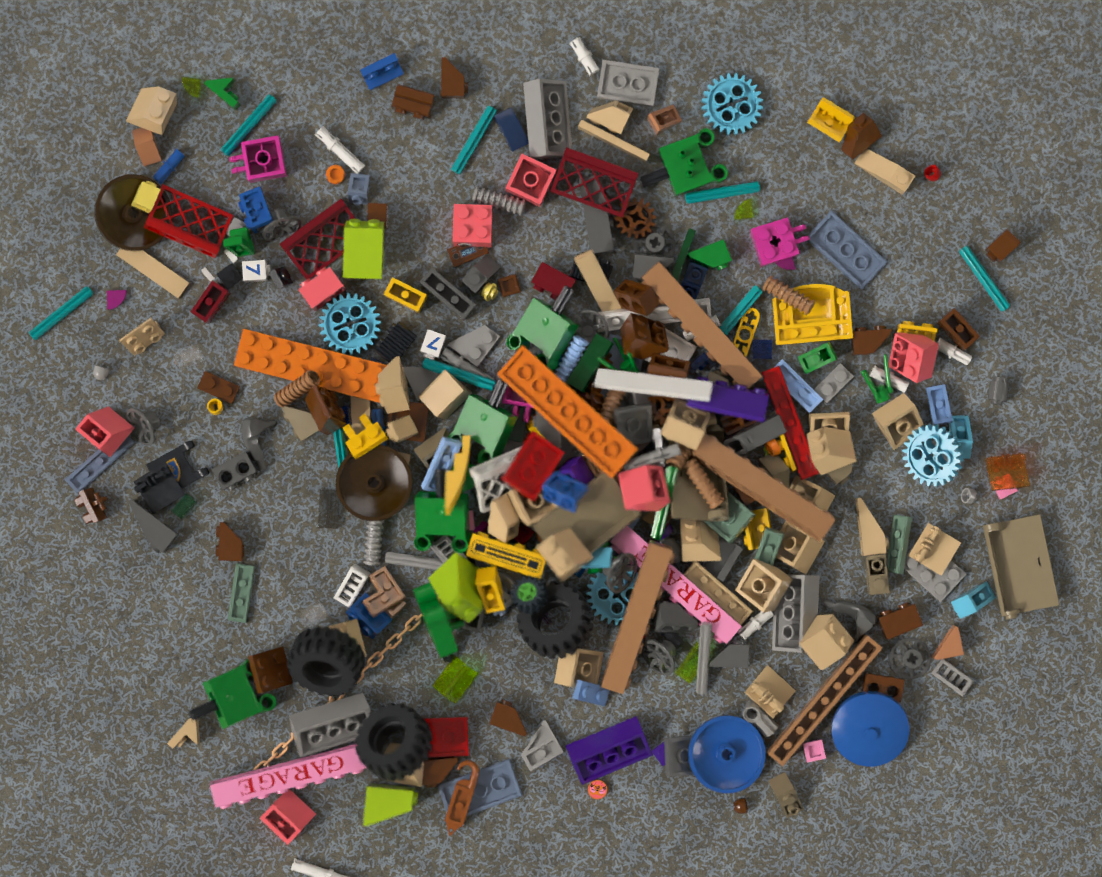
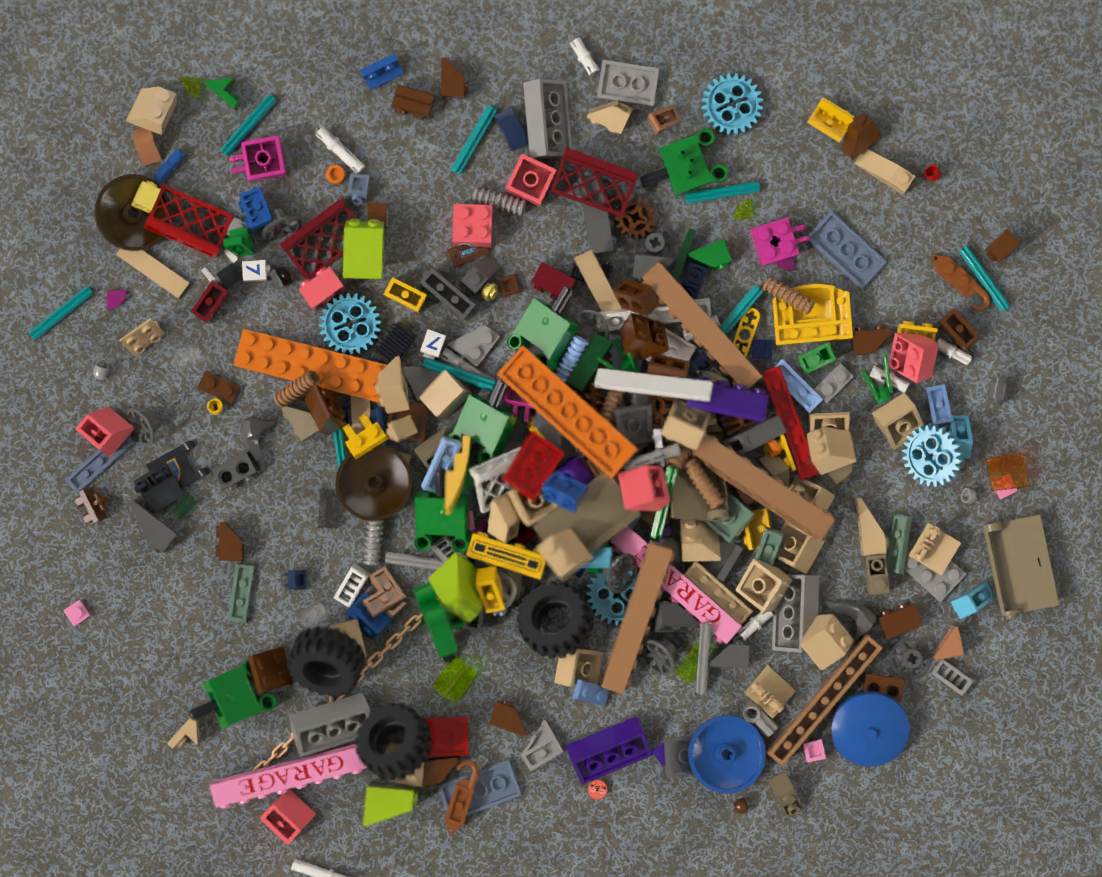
black wheel [510,575,548,614] -> none
tan tile [578,120,650,163] -> none
none -> bright pink plate [64,600,91,626]
none -> dark blue tile [284,570,306,590]
none -> dark orange plate [931,254,990,311]

